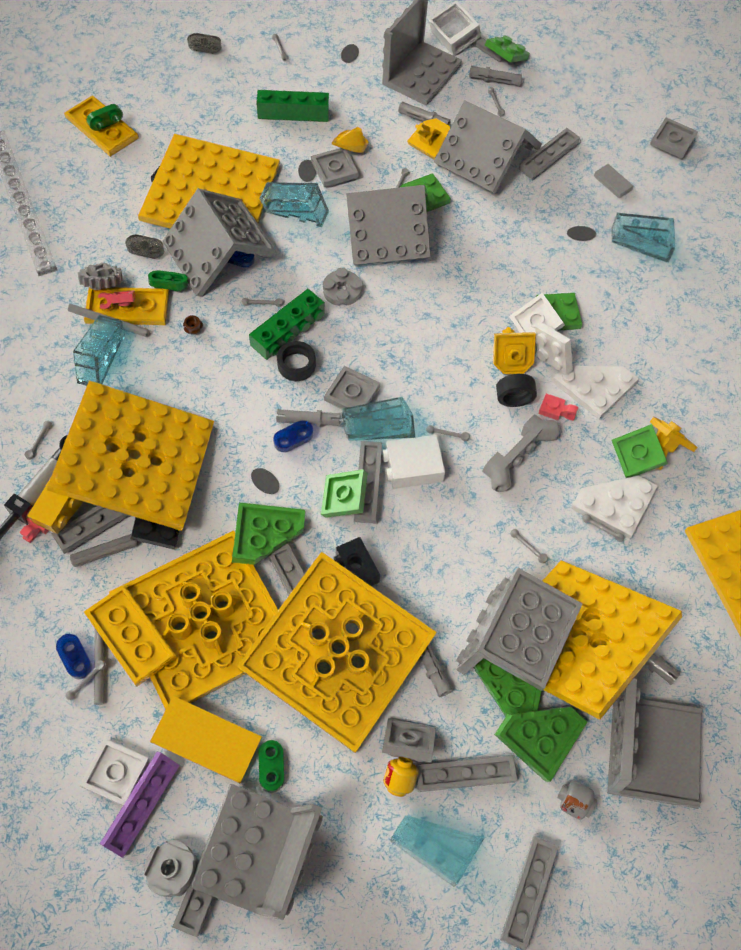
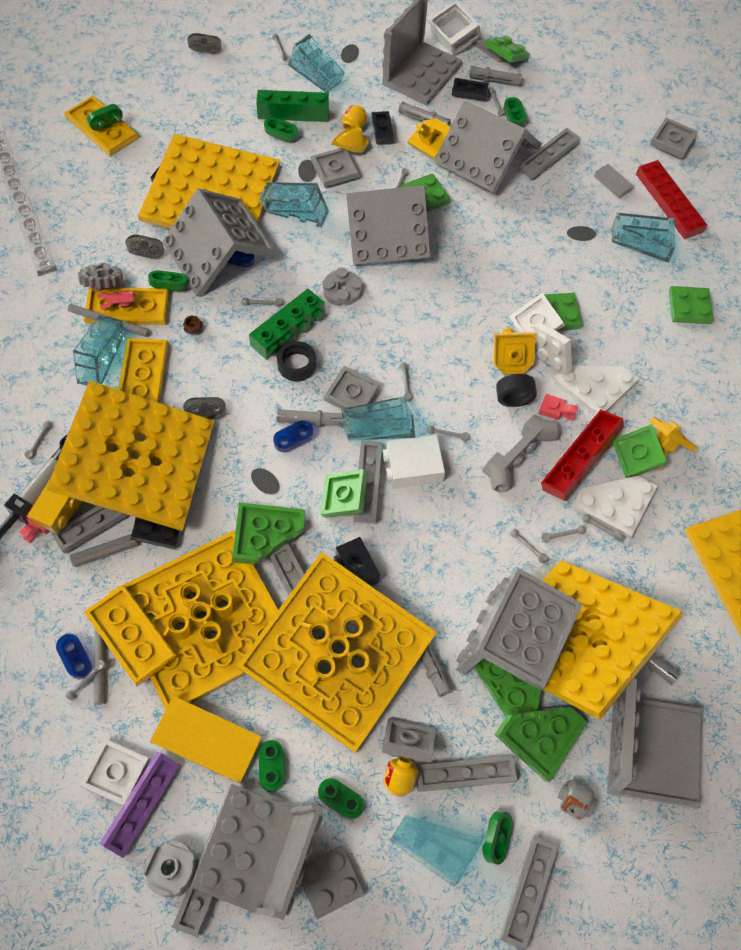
none -> yellow tile [118,338,169,403]
none -> clear smoke plate [183,397,226,420]
none -> green plate [264,117,298,142]
none -> clear light blue wedge [288,34,345,93]
none -> light grey plate [301,845,365,920]
none -> green plate [318,778,364,820]
none -> yellow head [341,105,368,130]
none -> black plate [371,111,394,144]
none -> light grey hinge [400,363,412,402]
none -> black plate [452,78,489,101]
none -> green plate [482,811,513,865]
none -> green plate [503,97,527,127]
none -> red piece [541,409,624,501]
none -> light grey hinge [541,526,586,543]
none -> red piece [636,160,707,240]
none -> bright green plate [669,286,713,324]

